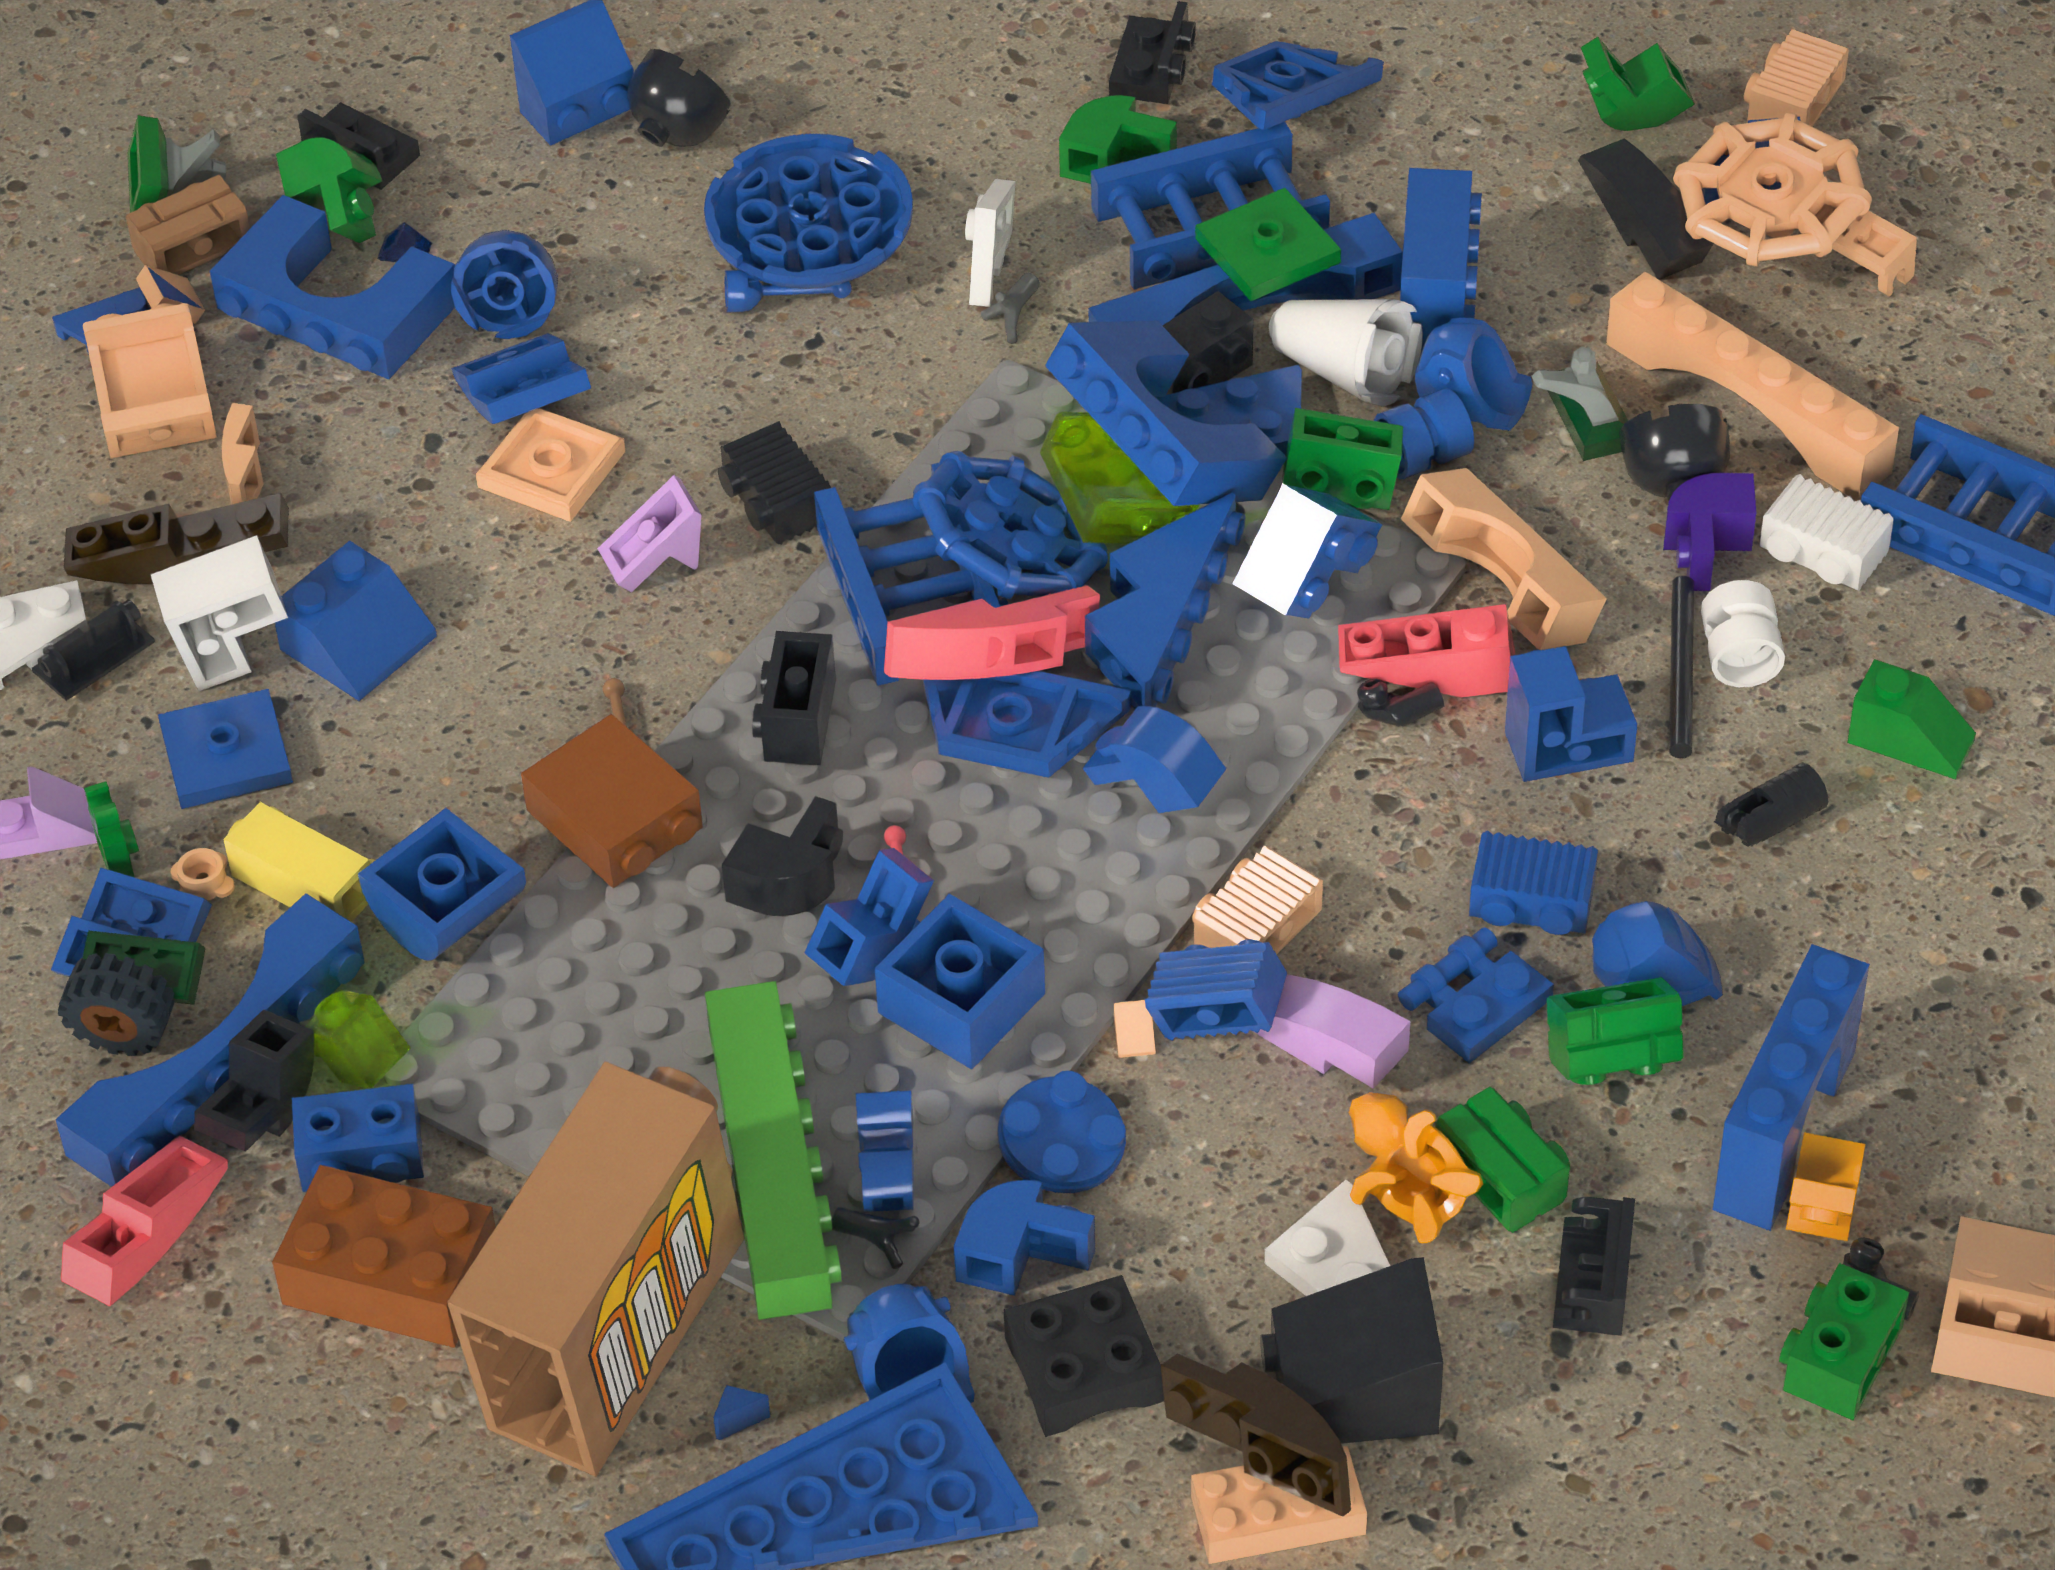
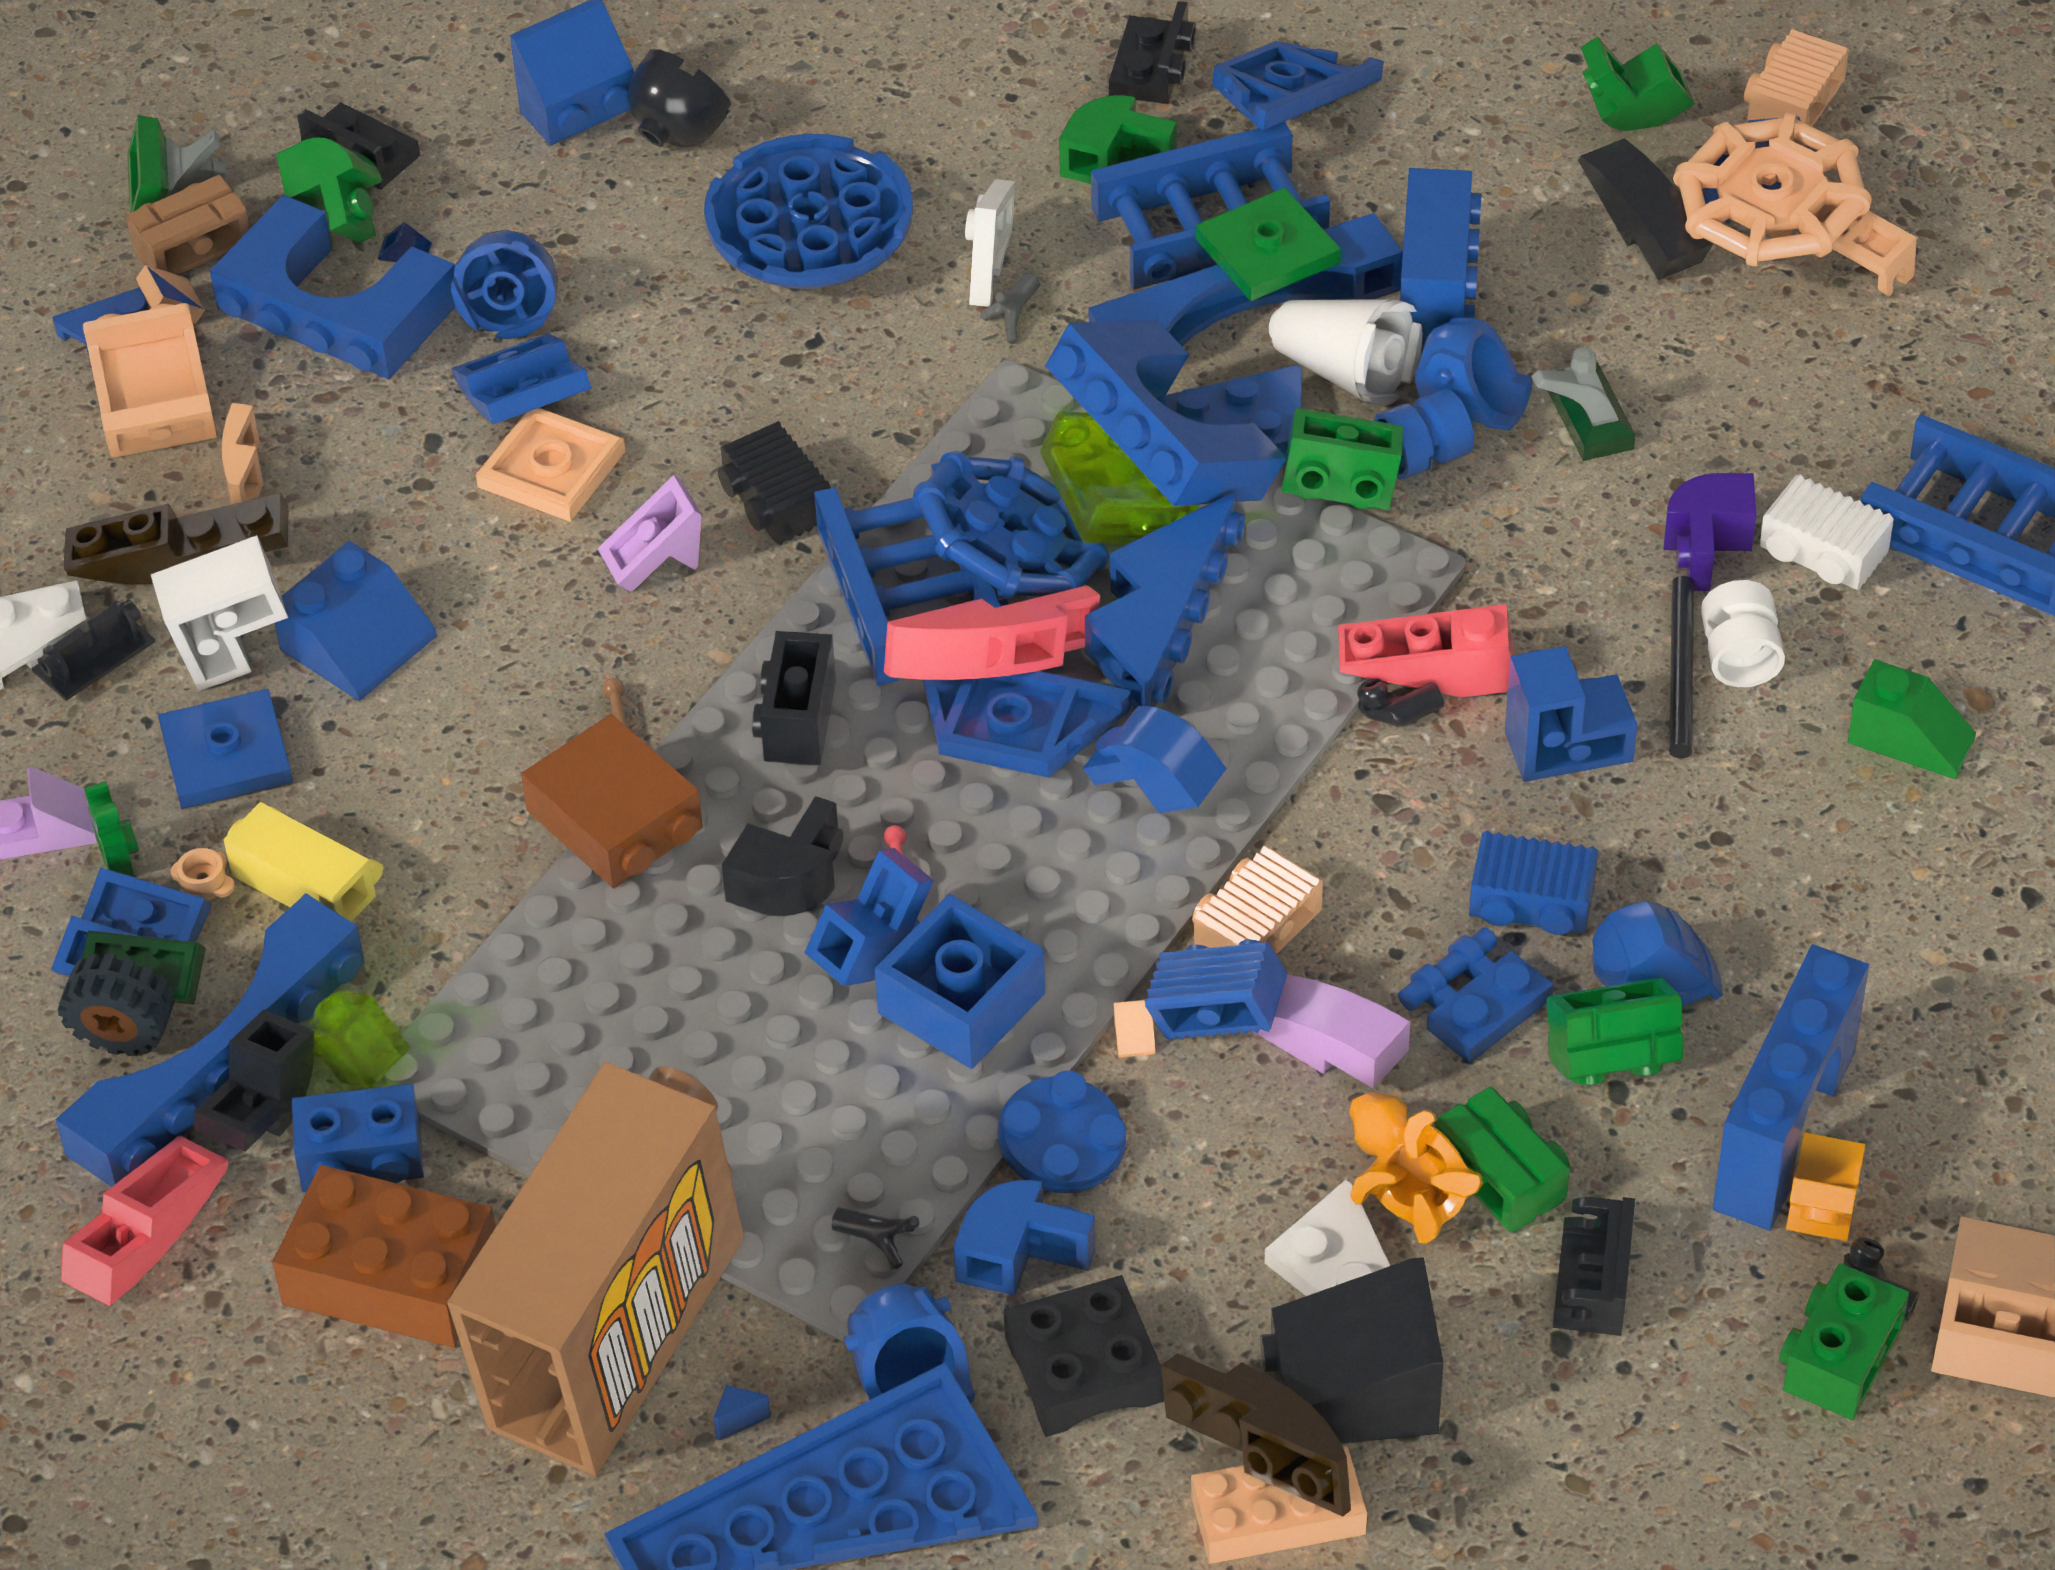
blue brick [358,808,526,961] -> none
bright green brick [705,981,842,1320] -> none
blue hinge [724,270,852,313] -> none
blue leg [856,1090,914,1213] -> none
black brick [1162,291,1254,395] -> none
brick [1233,484,1383,619] -> none
light nougat arch [1401,468,1607,650] -> none
light nougat arch [1606,272,1899,501] -> none
black cylinder [1619,404,1730,501] -> none
black hinge [1714,762,1828,847] -> none

